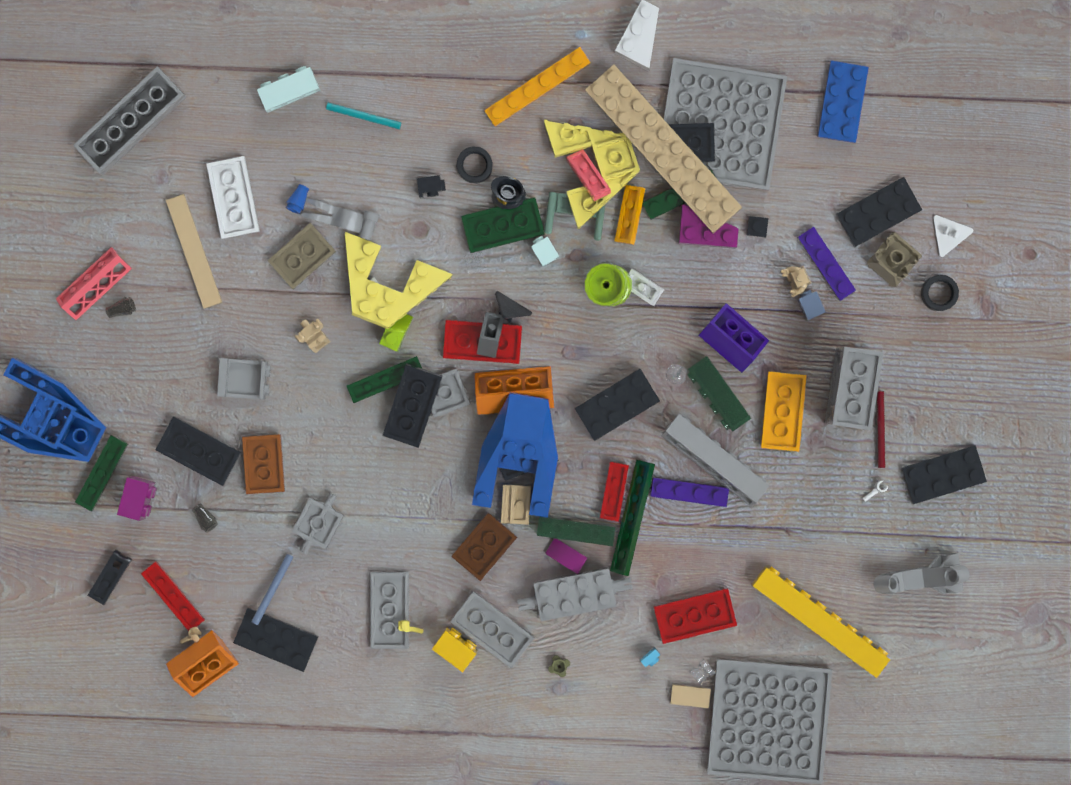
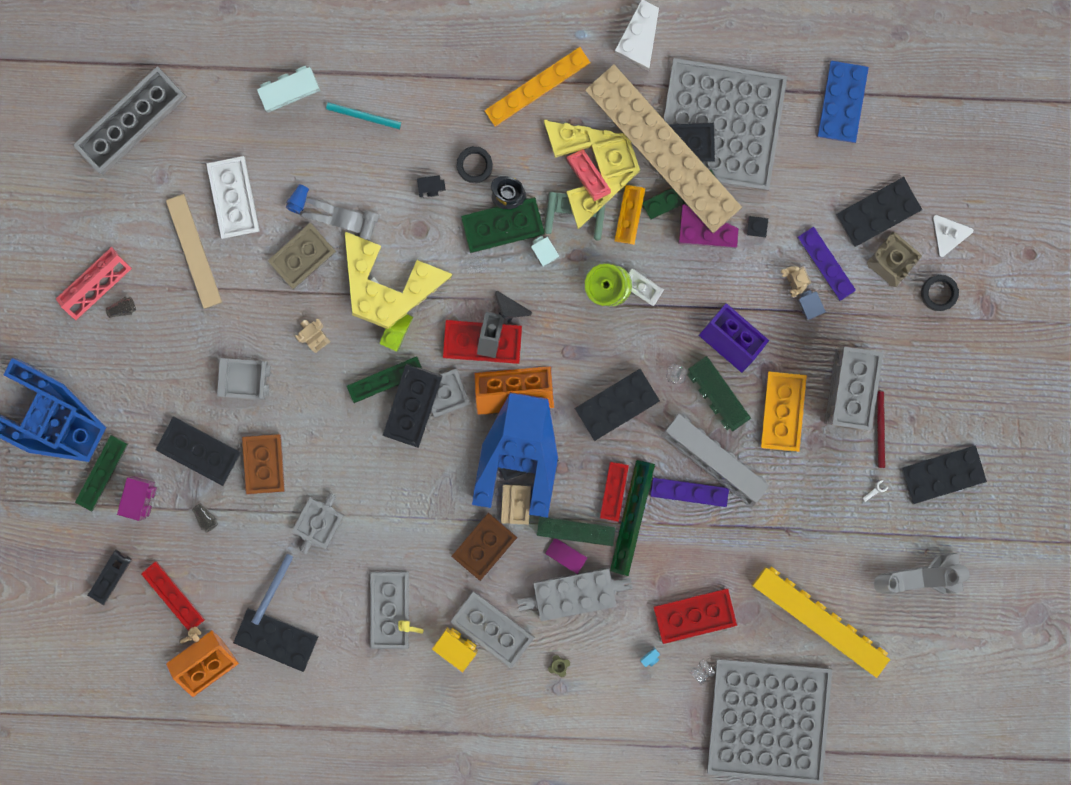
tan tile [670,684,711,708] -> none

